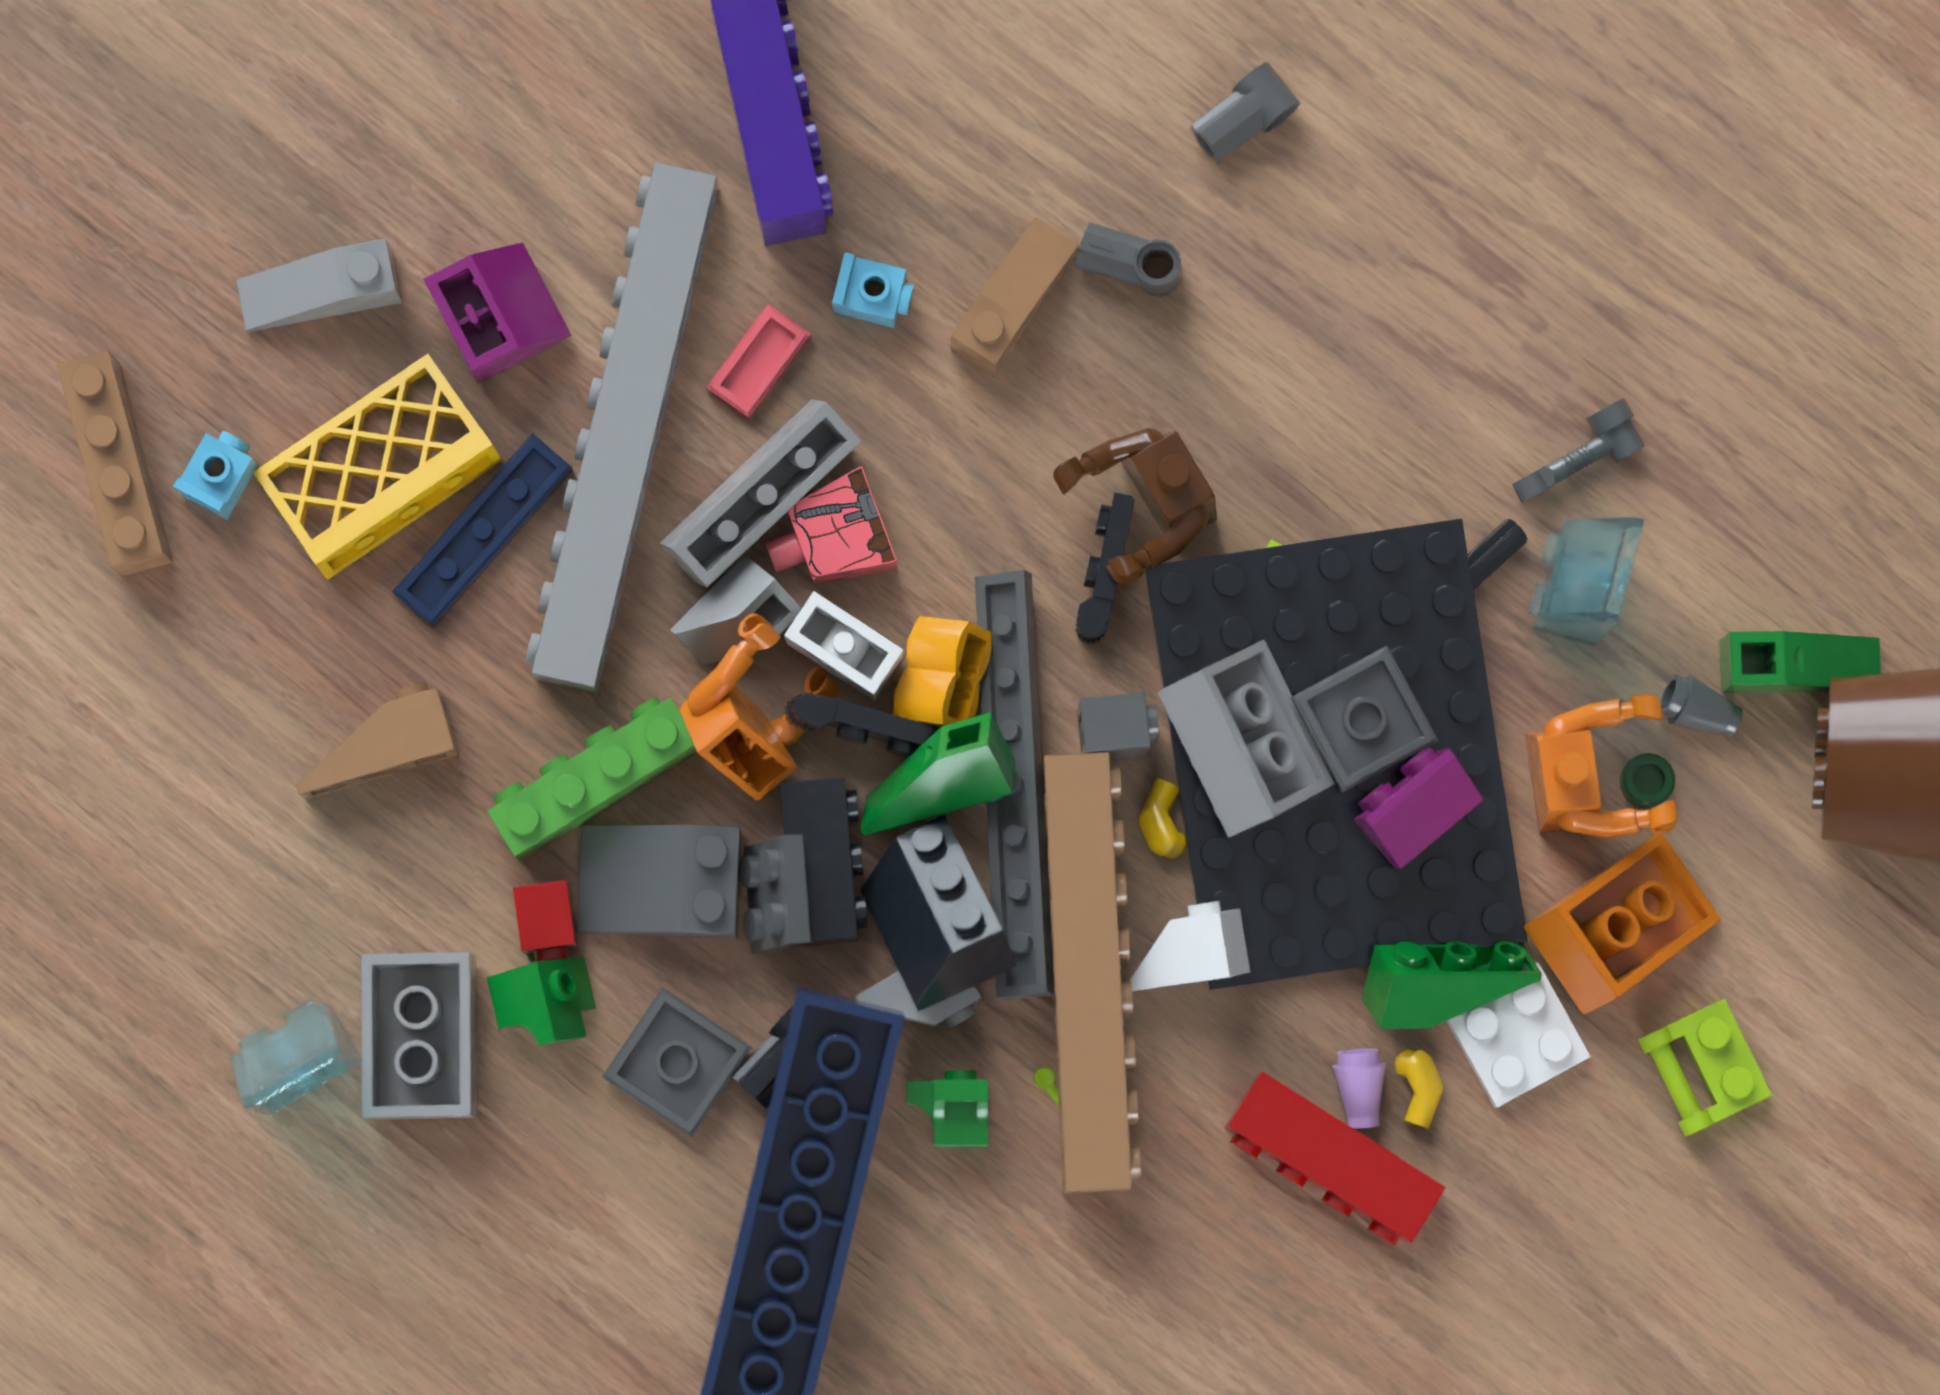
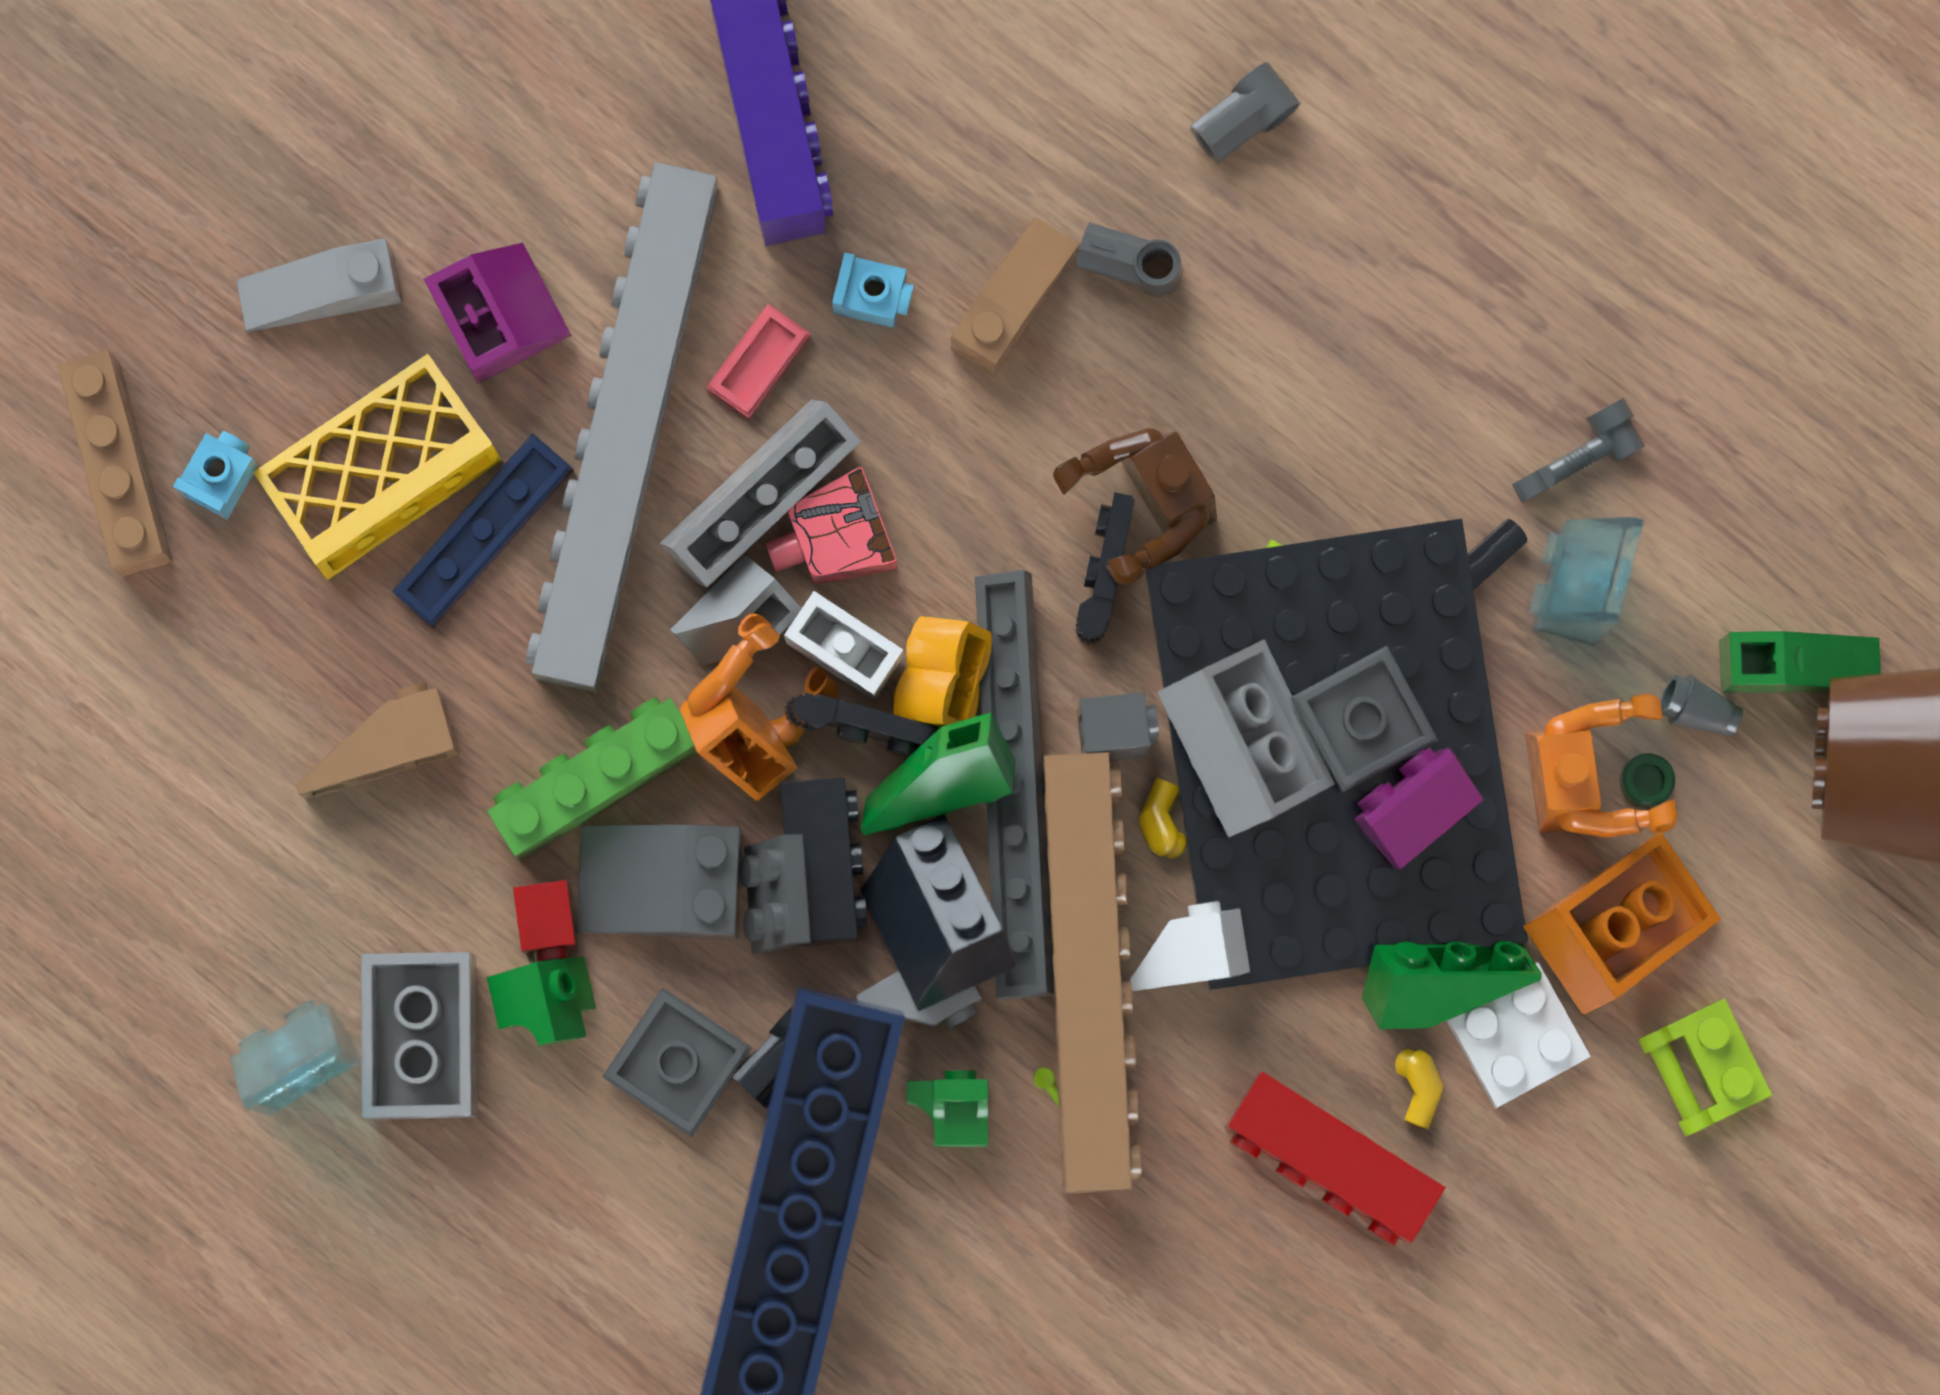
lavender cone [1332,1048,1386,1128] -> none

